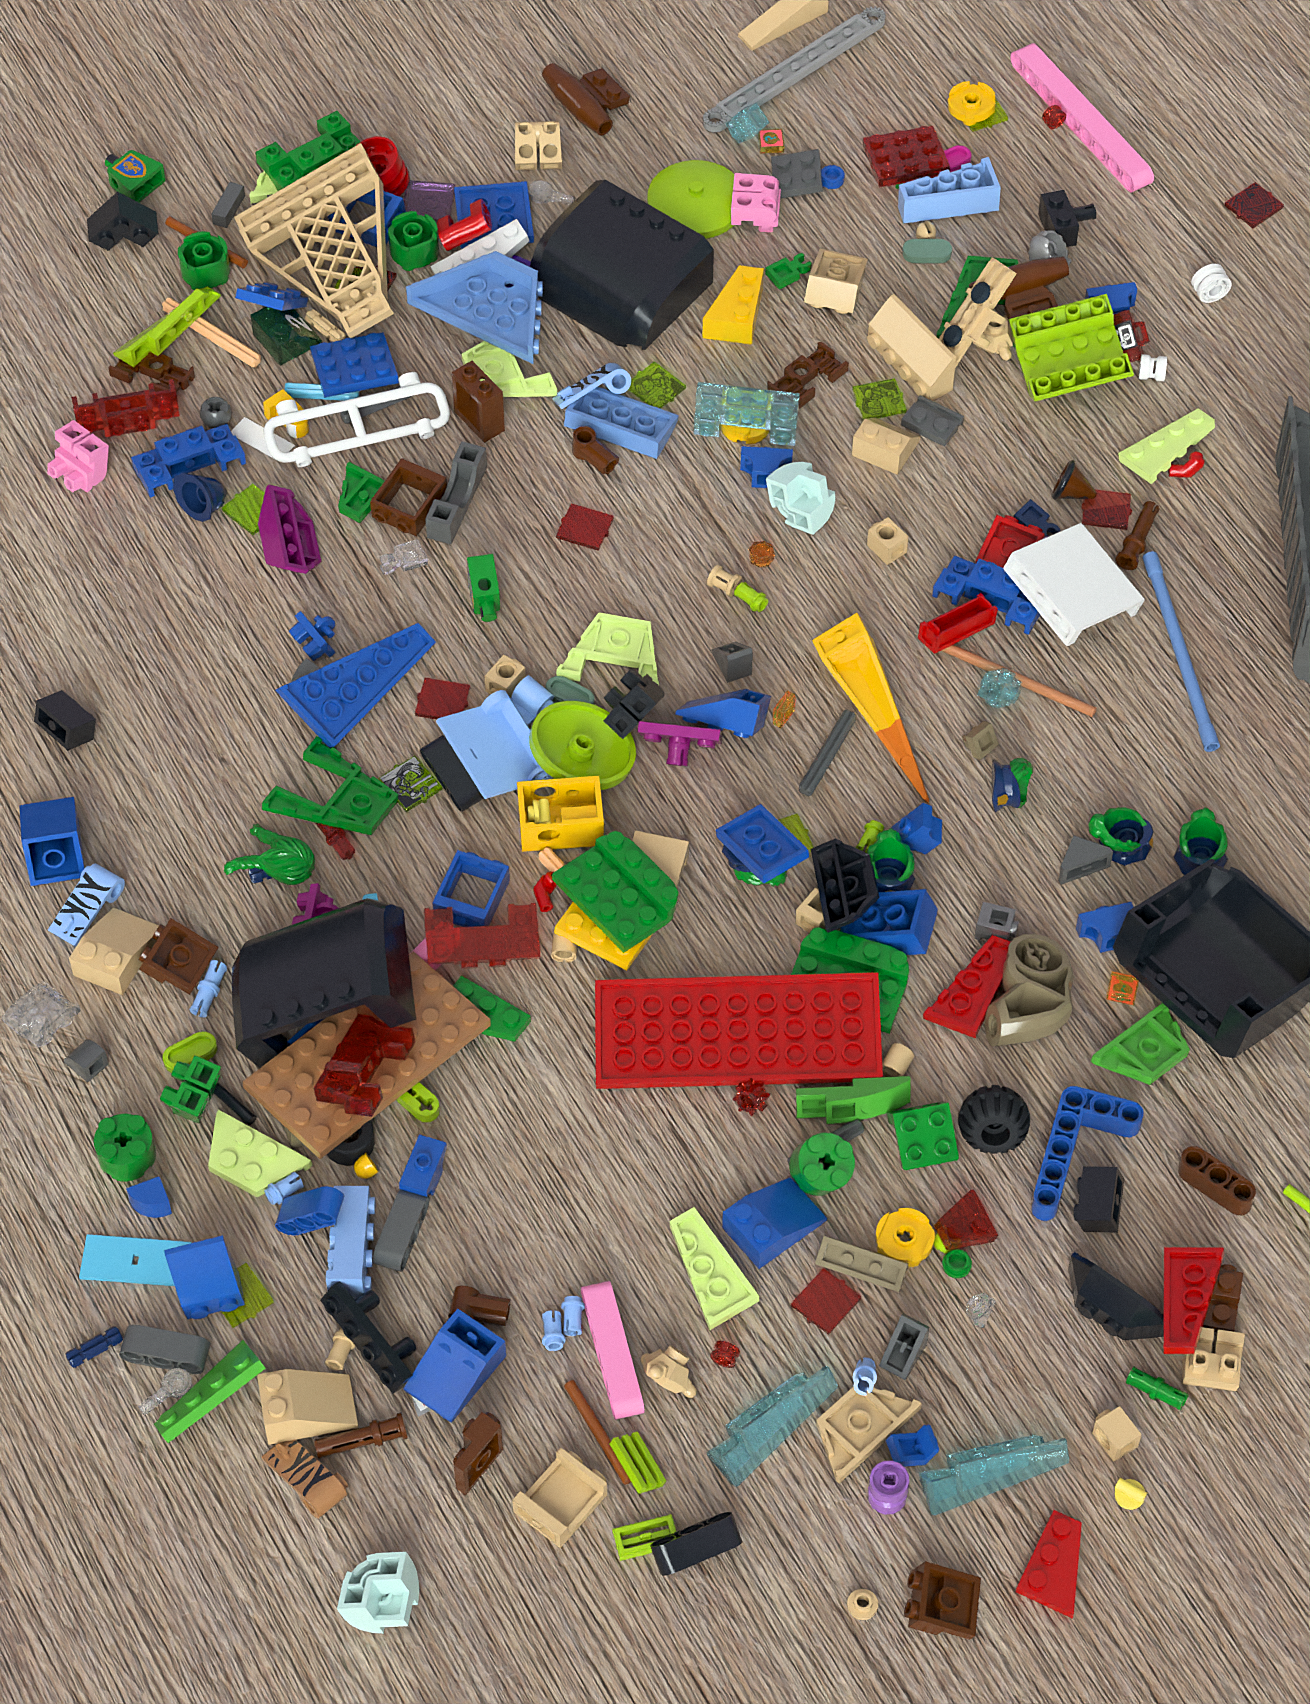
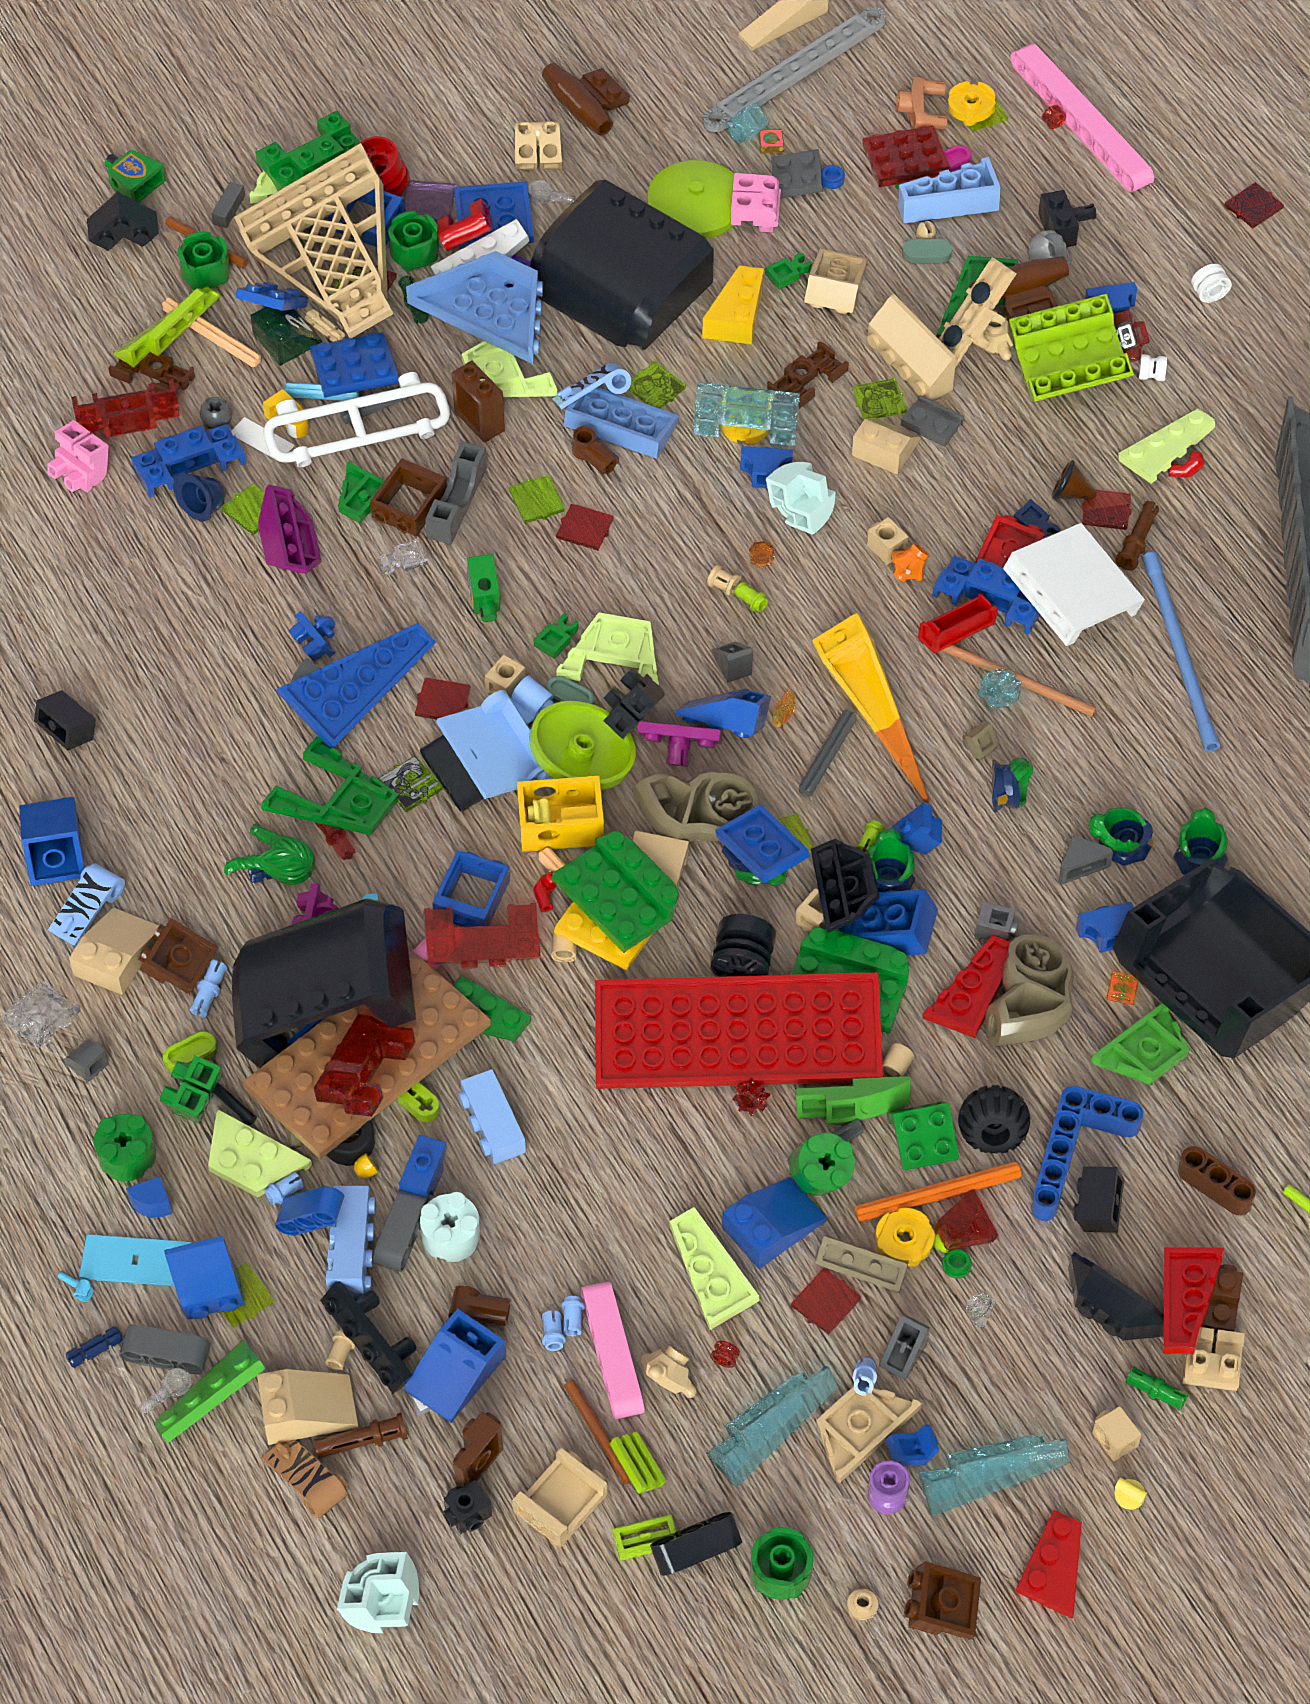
none -> medium azure hand [58,1272,94,1302]
none -> clear green pin [398,276,429,324]
none -> light aqua brick [420,1192,480,1262]
none -> black brick [442,1480,492,1534]
none -> light blue brick [458,1069,526,1165]
none -> clear neon green piece [509,475,565,524]
none -> green plate [534,613,579,659]
none -> dark tan piece [632,771,759,842]
none -> black wheel [711,914,776,977]
none -> green brick [750,1527,813,1600]
none -> orange axle [855,1162,1022,1222]
none -> orange rock [891,543,930,583]
none -> nougat connector [896,76,947,131]

